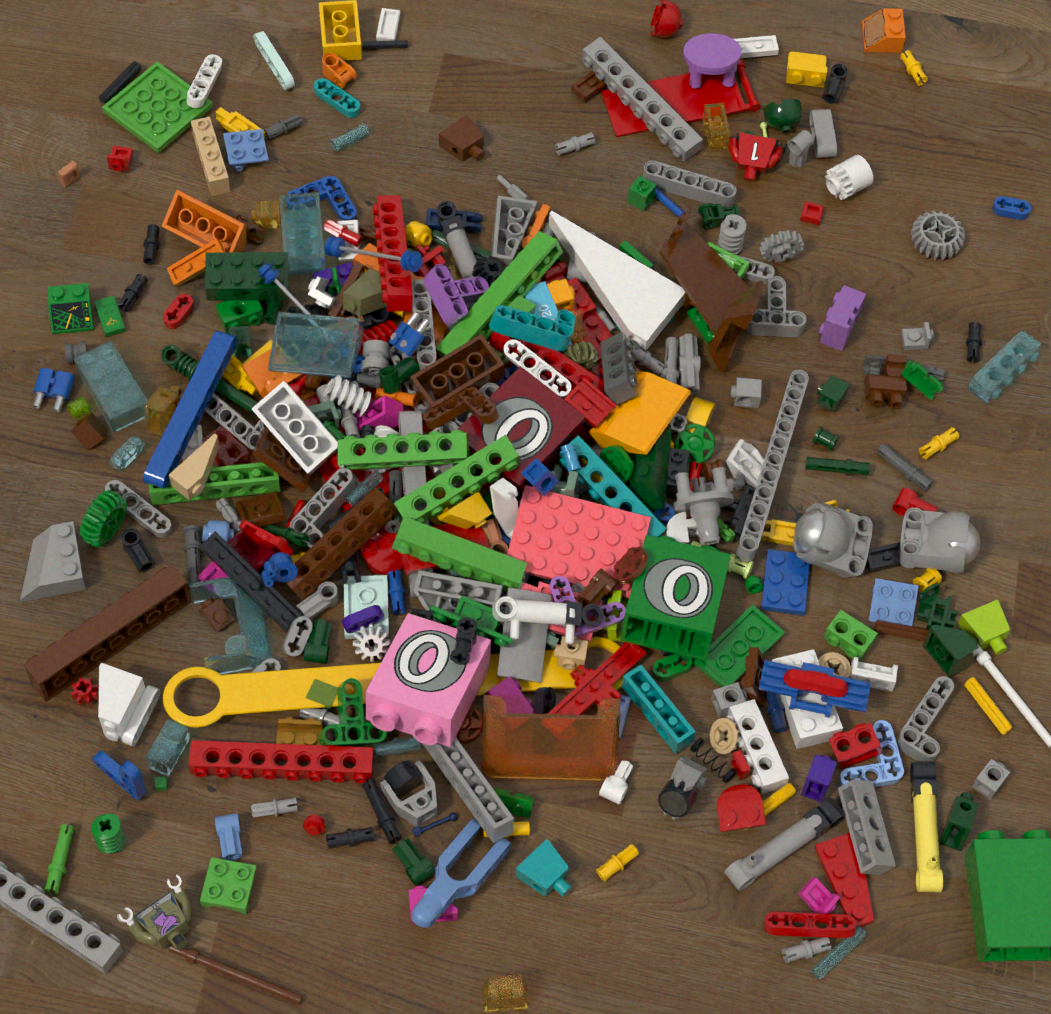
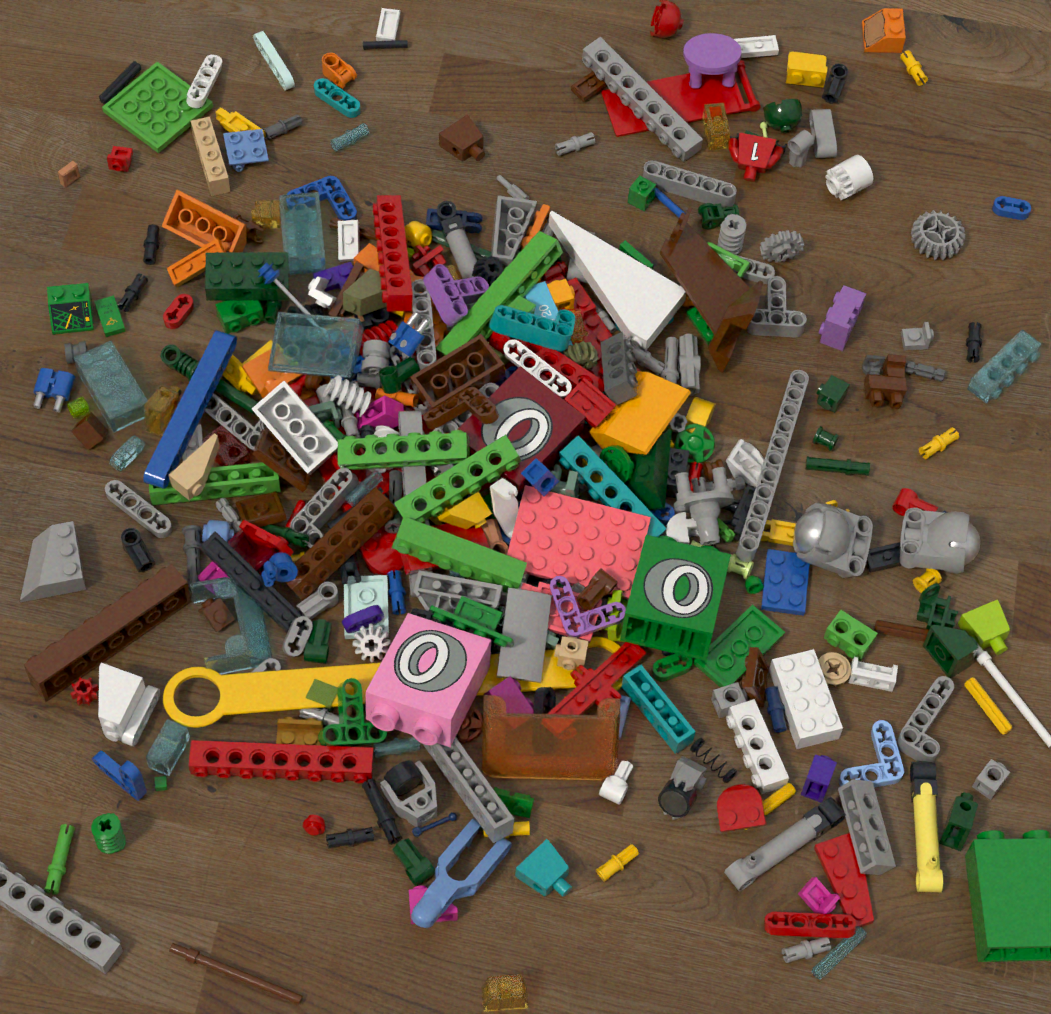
green gear [80,490,127,548] -> none
olive torso [117,875,191,950] -> none
bright green piece [200,857,257,915] -> none
medium blue piece [215,813,243,861] -> none
clear green brick [229,326,252,357] -> none
light grey axle [251,797,298,818] -> none
yellow brick [319,0,362,61] -> none
axle [323,219,363,247] -> none
blue axle [324,236,422,272] -> none
green hand [328,267,343,296] -> none
black connector [450,617,477,665] -> none
white piece [492,597,604,644] -> none
dark azure pin [560,443,581,472] -> none
copper wheel [614,547,648,584] -> none
tan gear [710,718,740,754] -> none
light grey brick [731,378,762,408] -> none
red tile [731,750,750,780] -> none
blue piece [759,660,871,718] -> none
red tile [800,201,824,225] -> none
red brick [829,722,883,770] -> none
medium blue hinge [868,578,919,626] -> none
dark grey pin [876,443,934,492] -> none
green hinge [901,360,944,400] -> none

